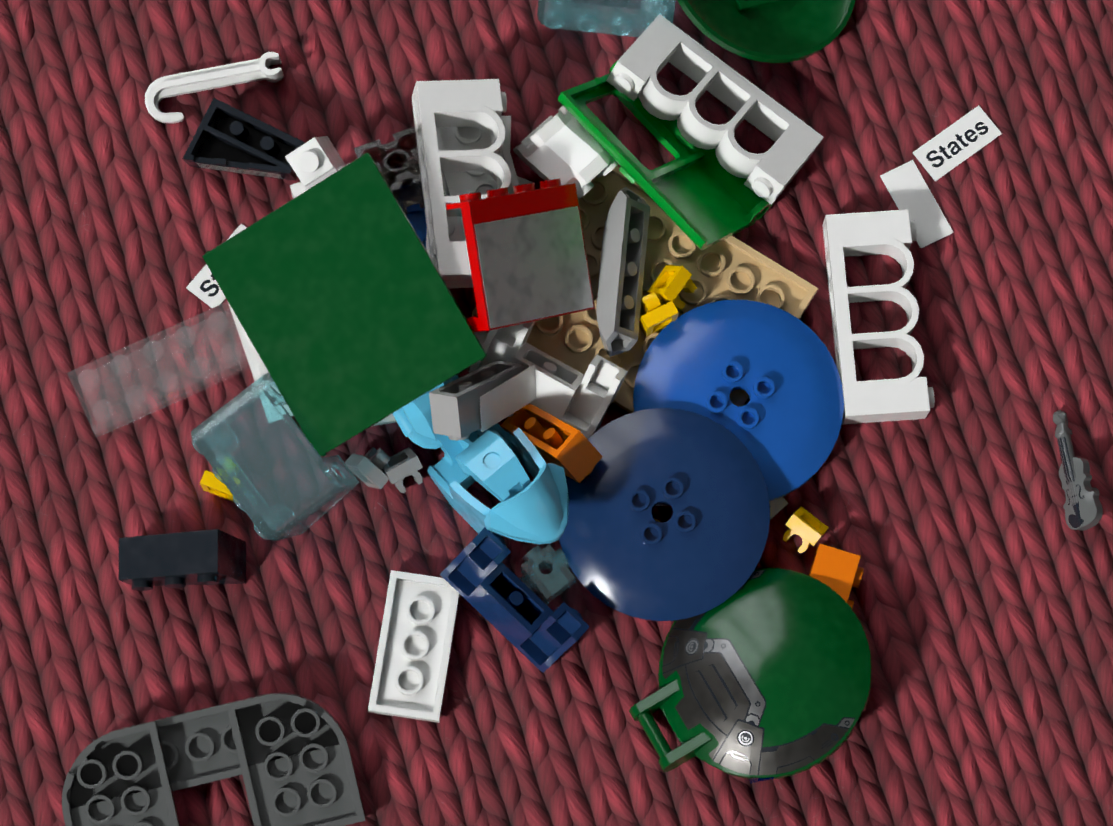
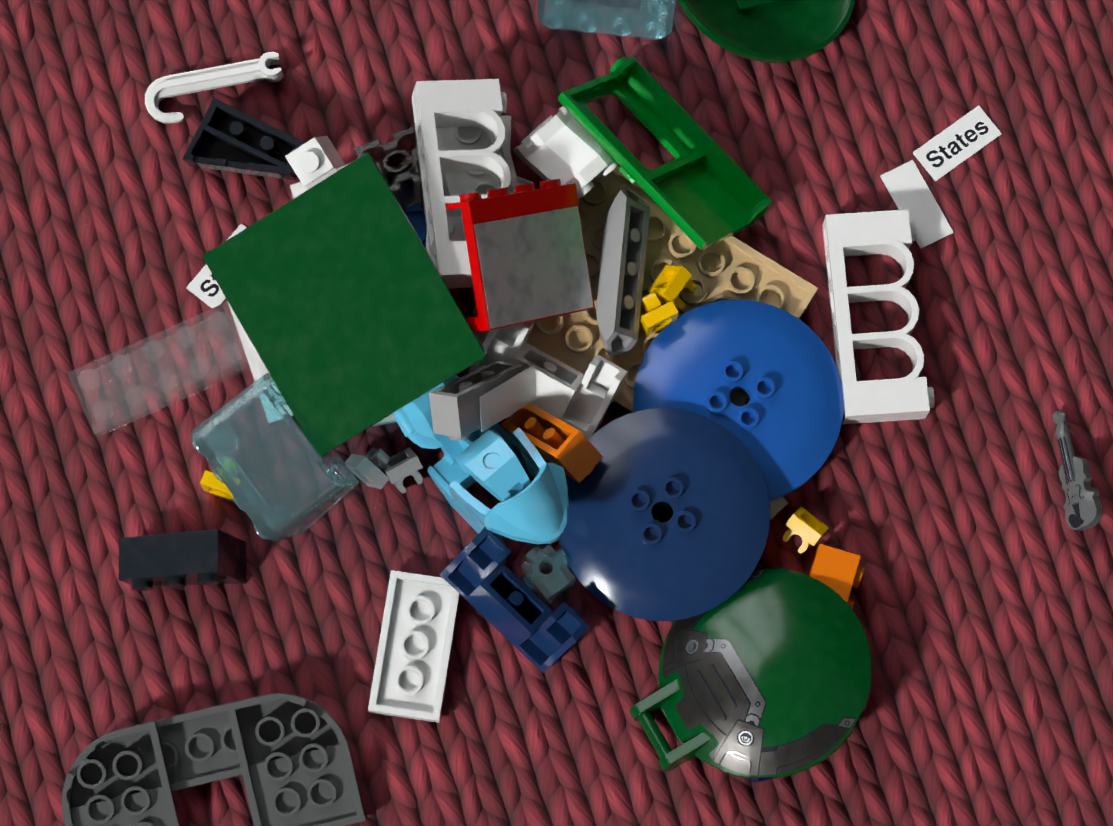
white fence [606,14,824,205] -> none

